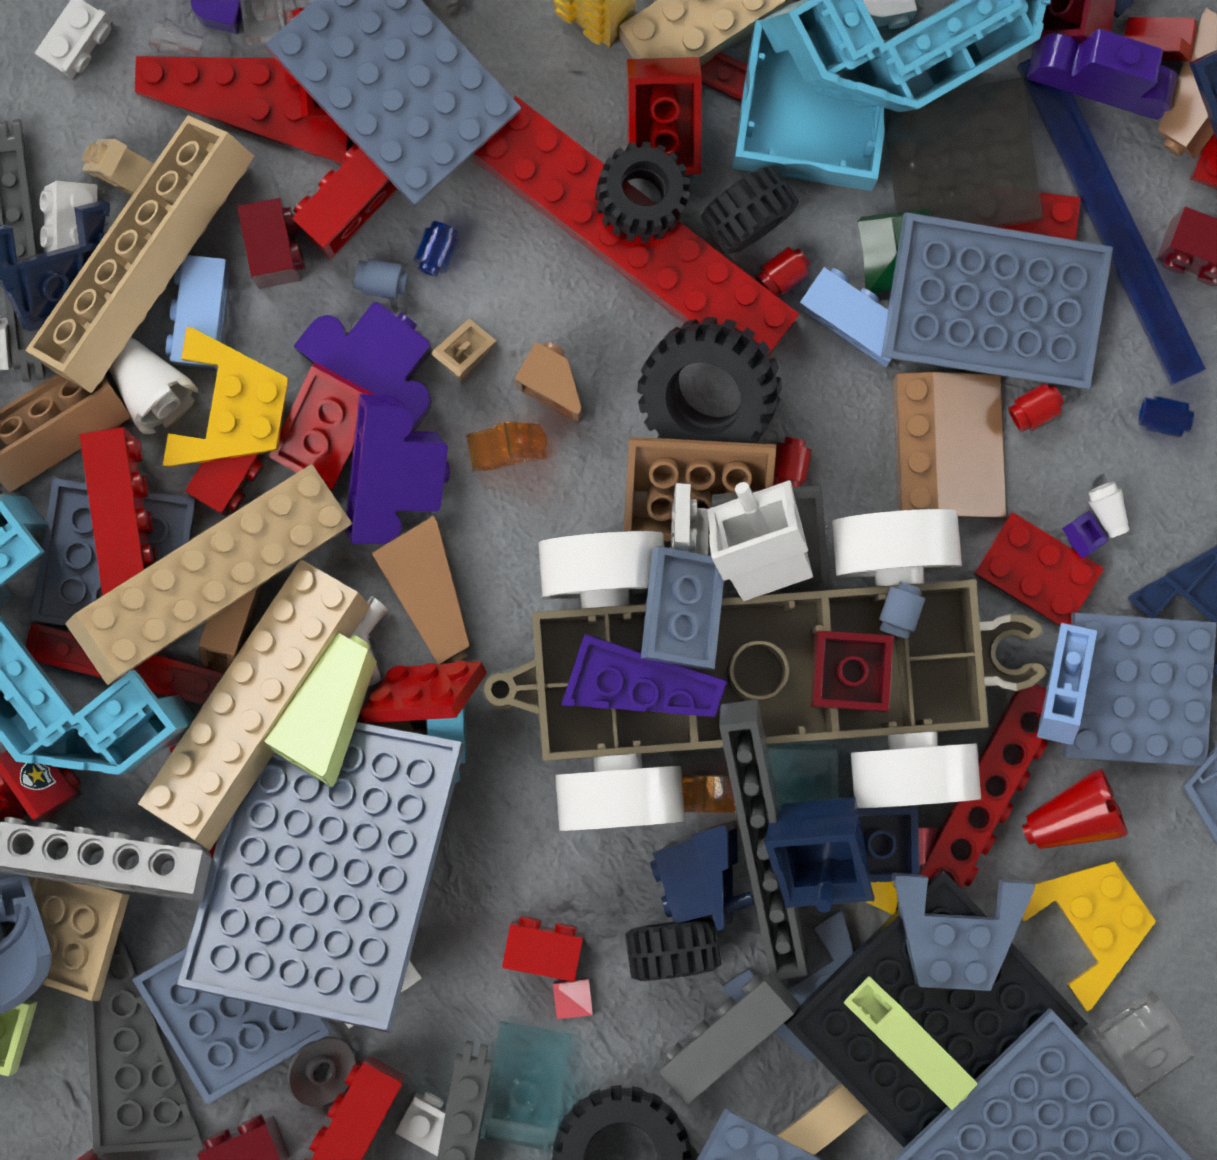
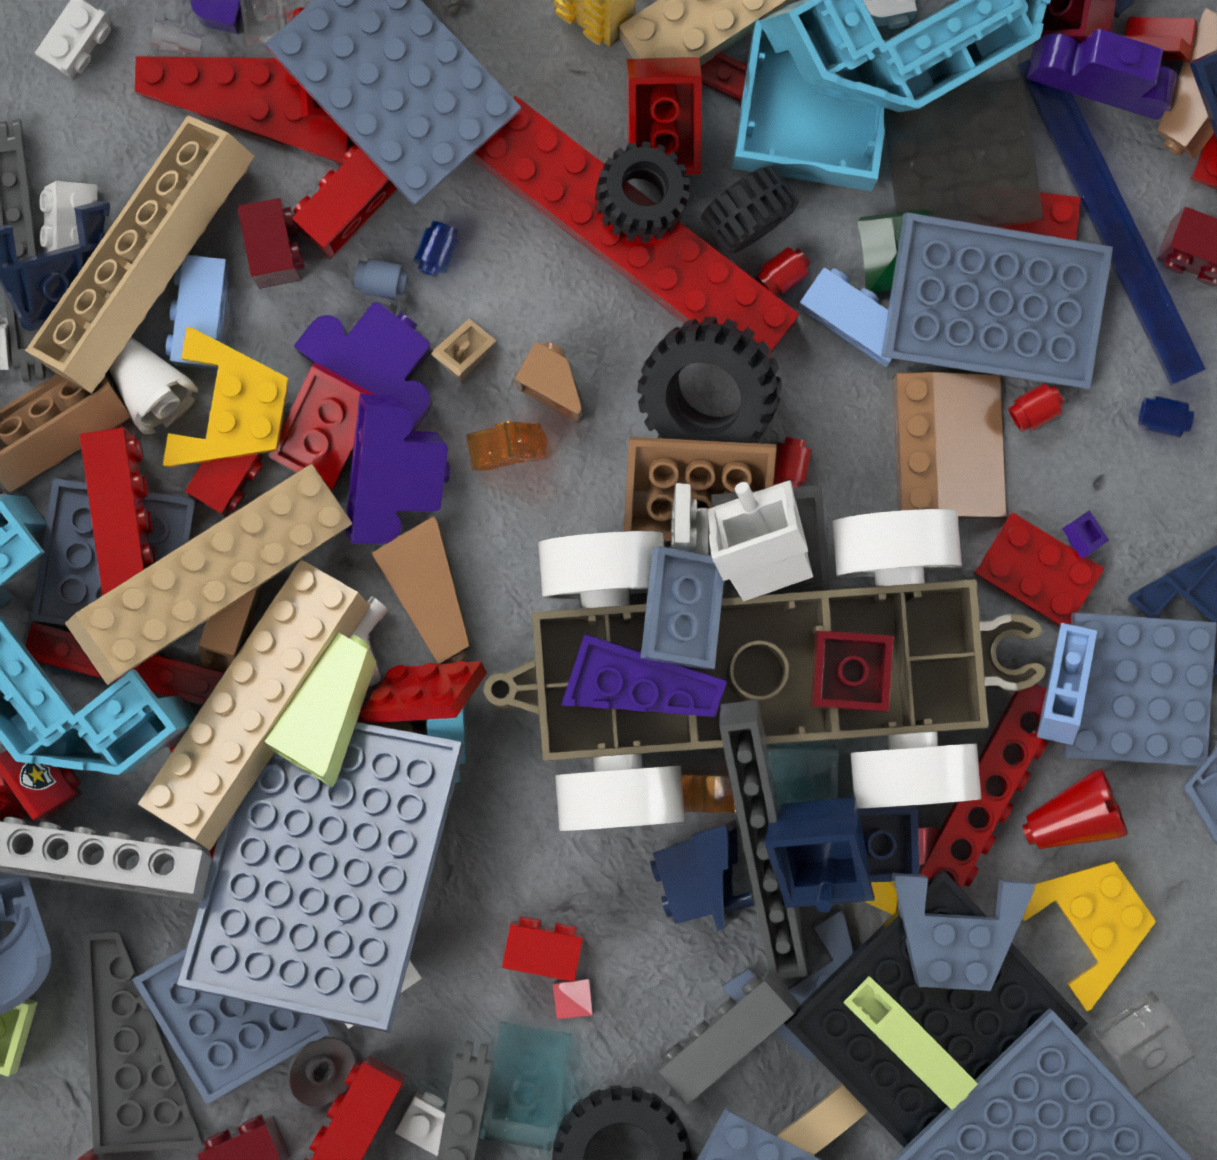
tan plate [29,877,130,1001] -> none
tan pin [82,139,154,196] -> none
black tyre [625,918,722,981] -> none
sand blue brick [879,582,926,639] -> none
white cone [1088,482,1130,538] -> none

